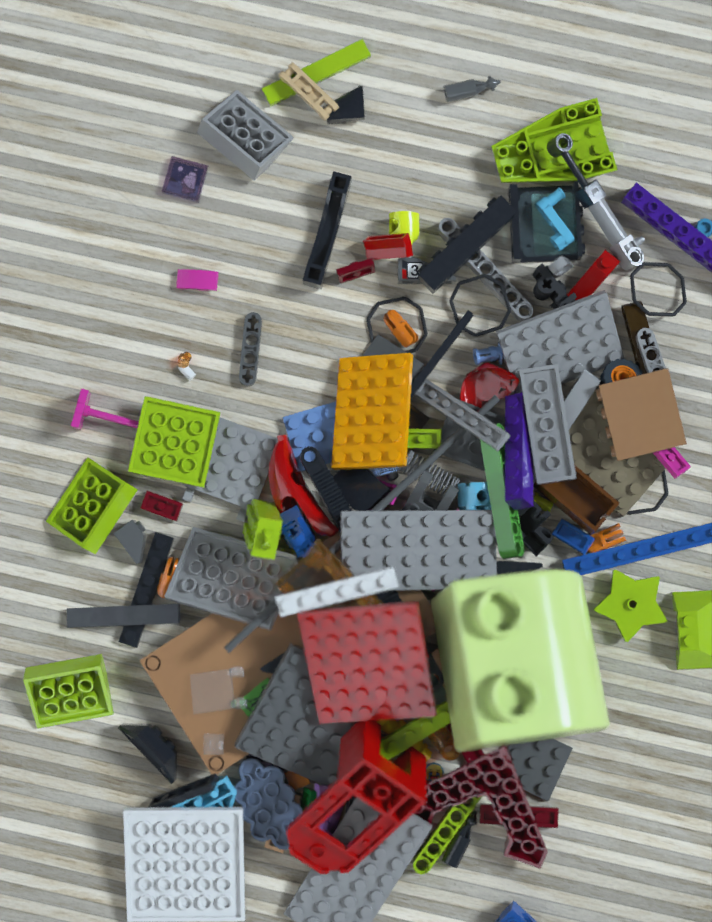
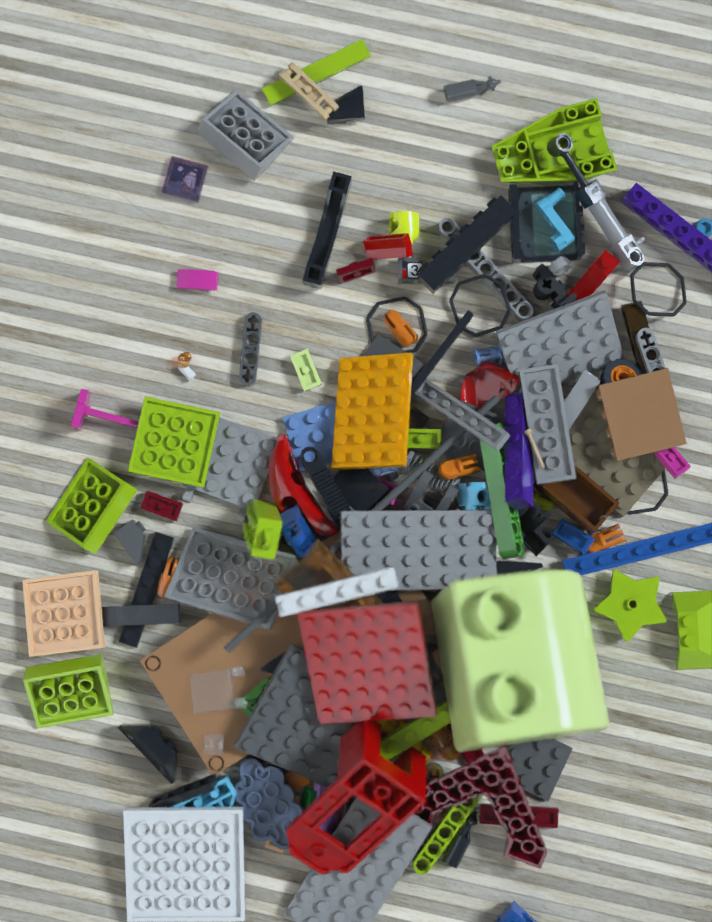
none -> light nougat plate [22,570,105,657]
none -> yellowish green plate [290,349,322,392]
none -> orange arm [438,454,481,480]
none -> tan piece [524,429,544,469]

